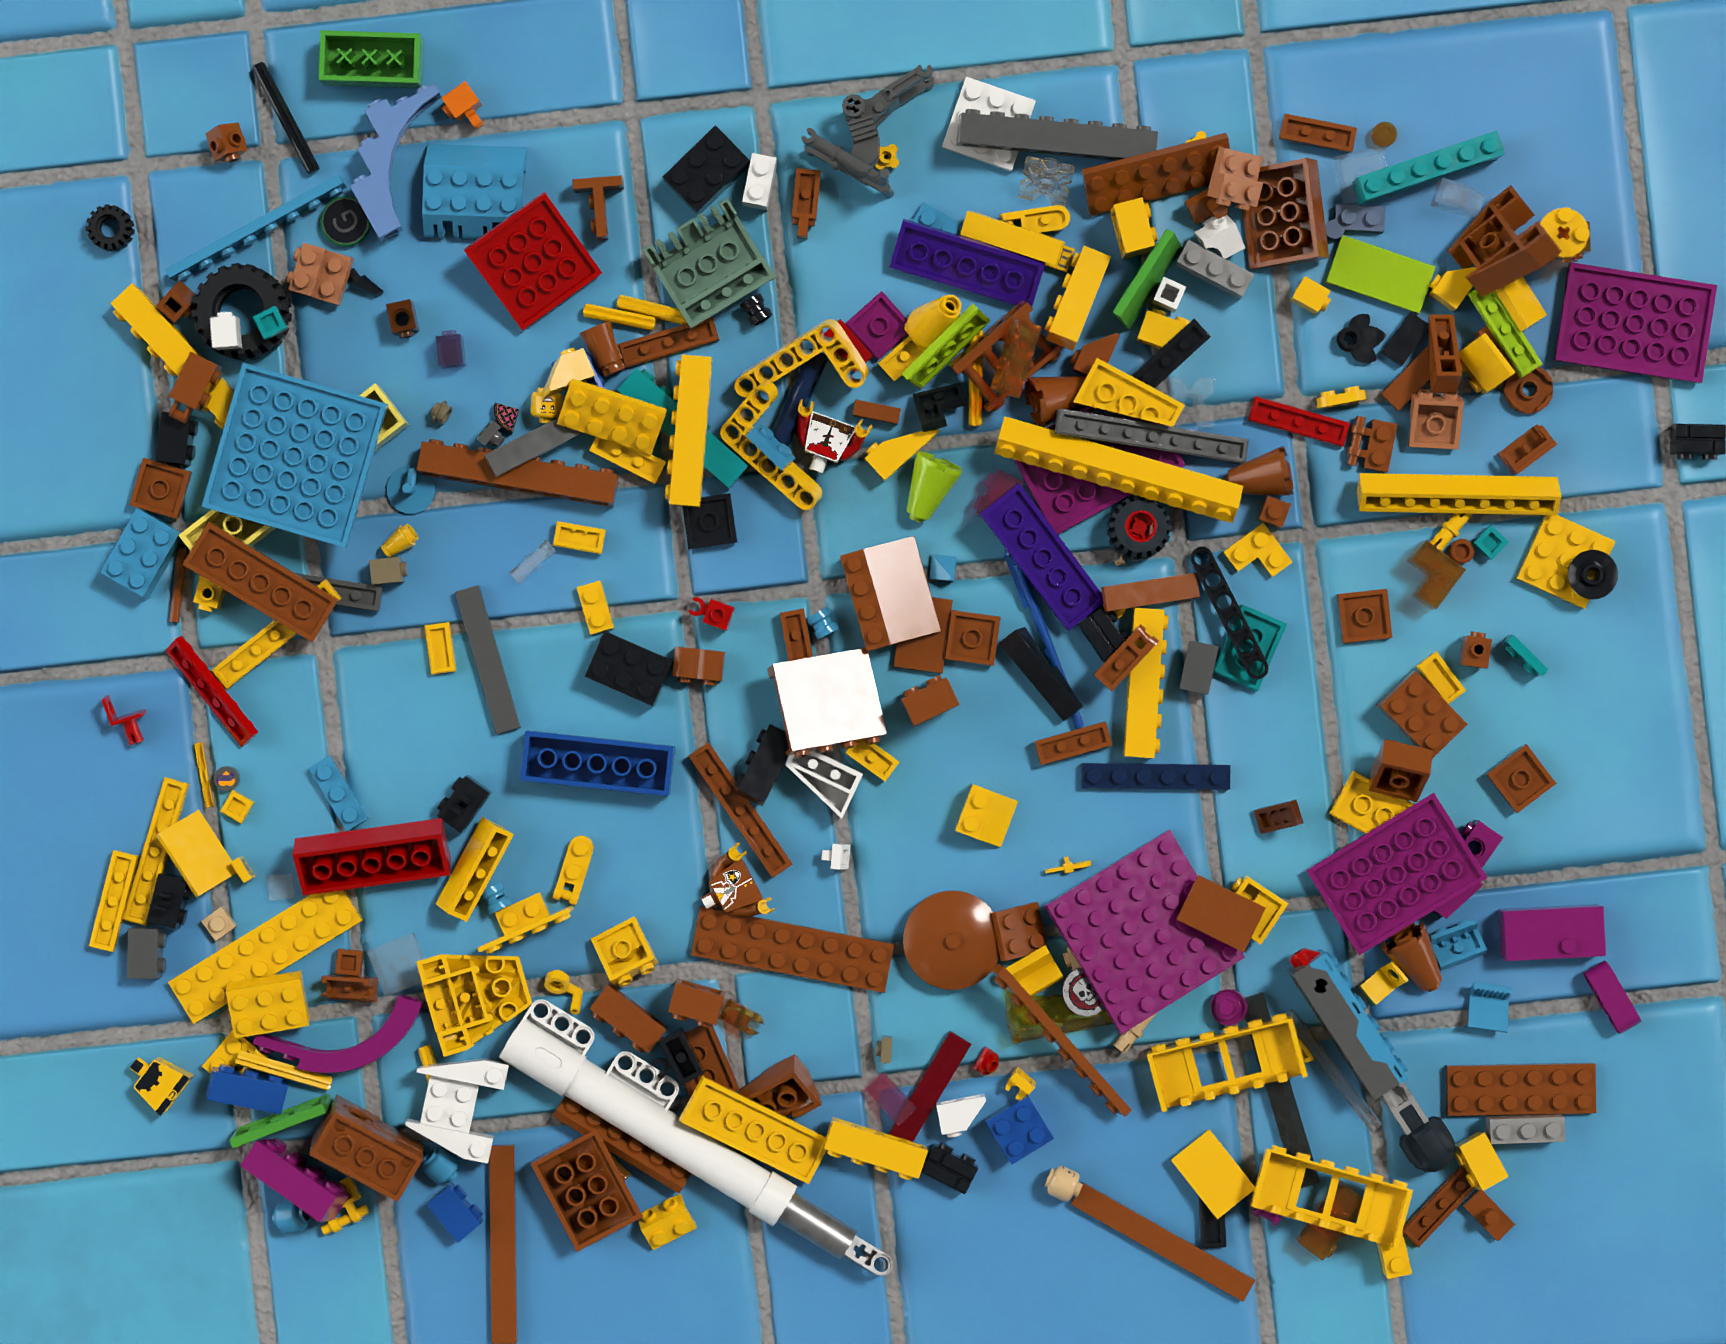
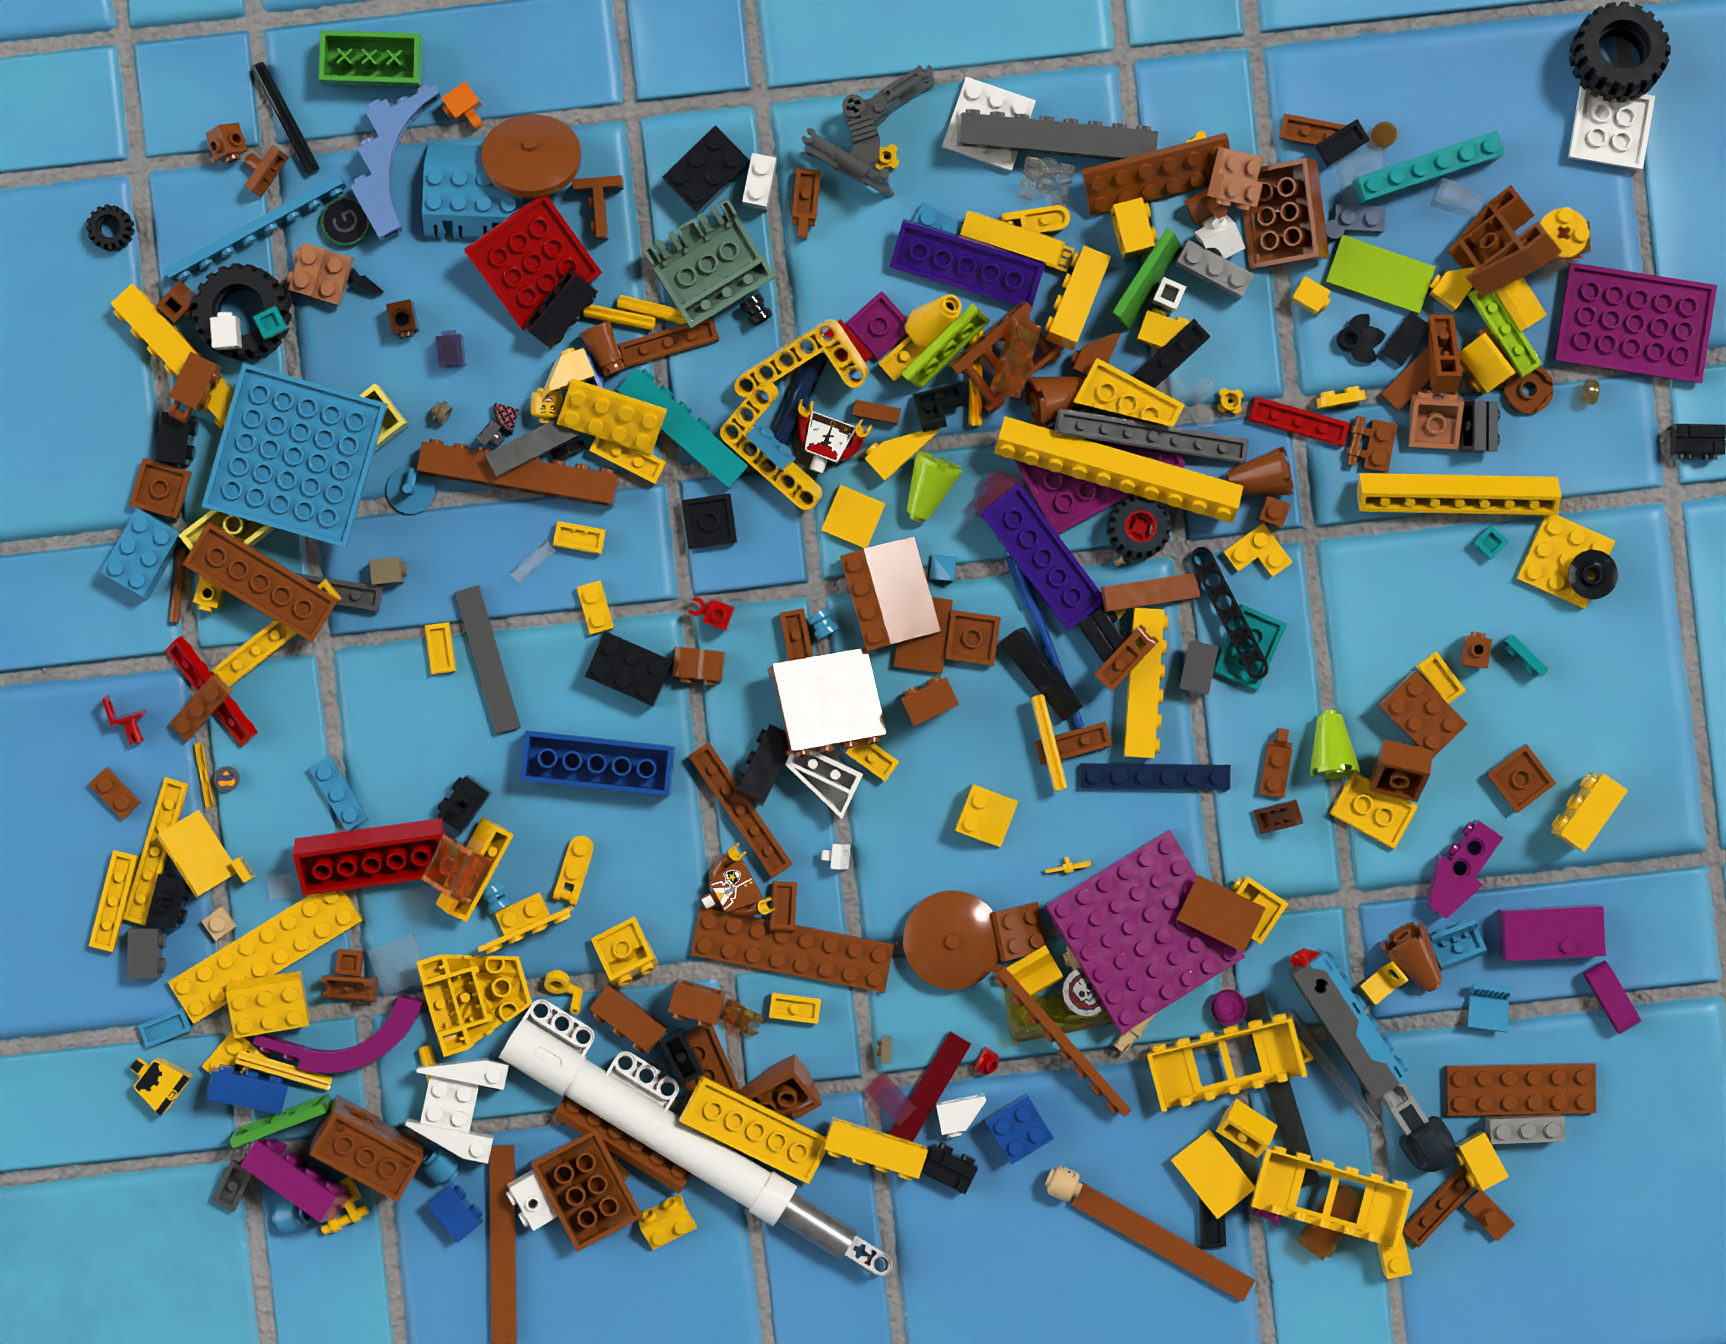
yellow tile [220,790,255,824] -> none
yellow cone [381,524,419,558] -> none
yellow brick [665,355,713,508] -> none
yellow tile [1005,1066,1036,1100] -> none
magenta plate [1306,793,1488,955] -> none
dark orange tile [1337,589,1393,643] -> none
clear orange brick [1407,540,1466,610] -> none
yellow pin [1428,513,1472,553] -> none
dark orange tile [1448,539,1475,564] -> none
dark orange hinge [1497,424,1557,476] -> none
none -> dark orange plate [89,767,142,820]
none -> dark azure tile [137,1008,194,1049]
none -> dark orange plate [170,674,233,742]
none -> dark grey plate [212,1158,253,1212]
none -> dark orange tile [244,145,289,198]
none -> clear orange brick [421,835,493,905]
none -> dark orange dish [481,114,581,198]
none -> white brick [506,1170,558,1231]
none -> black brick [523,267,598,349]
none -> black tile [551,440,586,460]
none -> yellow plate [769,992,821,1024]
none -> dark orange tile [770,881,797,932]
none -> yellow tile [821,485,886,549]
none -> yellow axle [1031,694,1067,791]
none -> yellow brick [1216,1099,1278,1158]
none -> yellow plate [1217,388,1243,414]
none -> dark orange hinge [1259,728,1293,798]
none -> lime cone [1310,710,1360,779]
none -> black tile [1314,119,1370,167]
none -> black brick [1461,400,1500,453]
none -> yellow brick [1550,772,1628,852]
none -> white plate [1568,86,1655,171]
none -> black tyre [1569,2,1671,103]
none -> clear orange tile [1582,379,1599,405]

